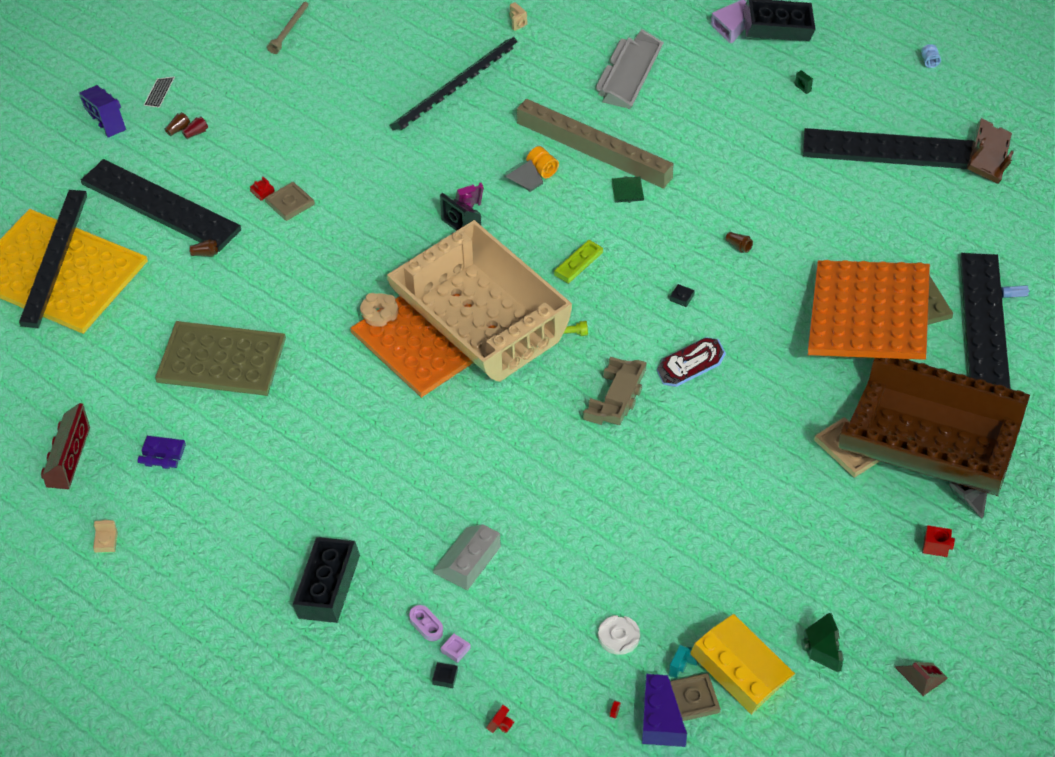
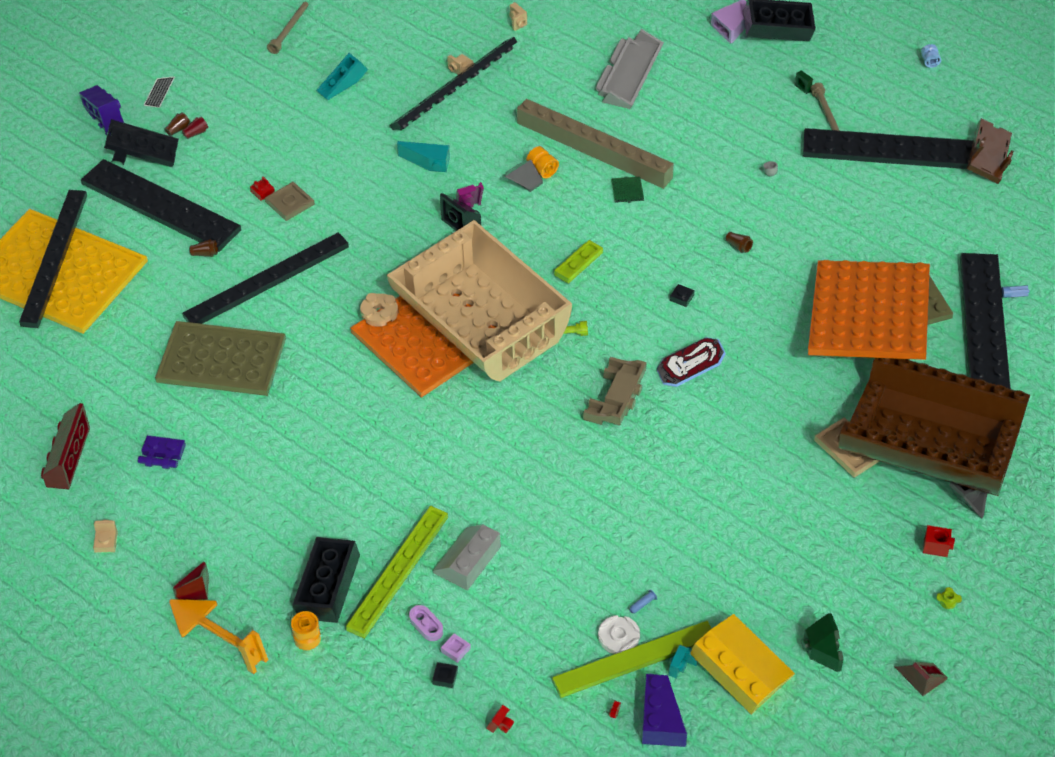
dark tan tile [670,673,721,721] -> none
none -> black piece [104,119,179,167]
none -> light orange piece [169,599,268,674]
none -> dark red slope [173,562,209,600]
none -> black plate [182,232,349,324]
none -> light orange wheel [291,611,321,650]
none -> teal slope [316,53,368,100]
none -> lime plate [346,505,448,639]
none -> teal slope [397,141,450,172]
none -> tan bracket [448,54,474,75]
none -> lime tile [552,621,712,698]
none -> medium blue piece [629,589,657,613]
none -> light grey hinge [763,161,778,176]
none -> dark tan piece [810,82,840,131]
none -> lime plate [936,587,962,609]

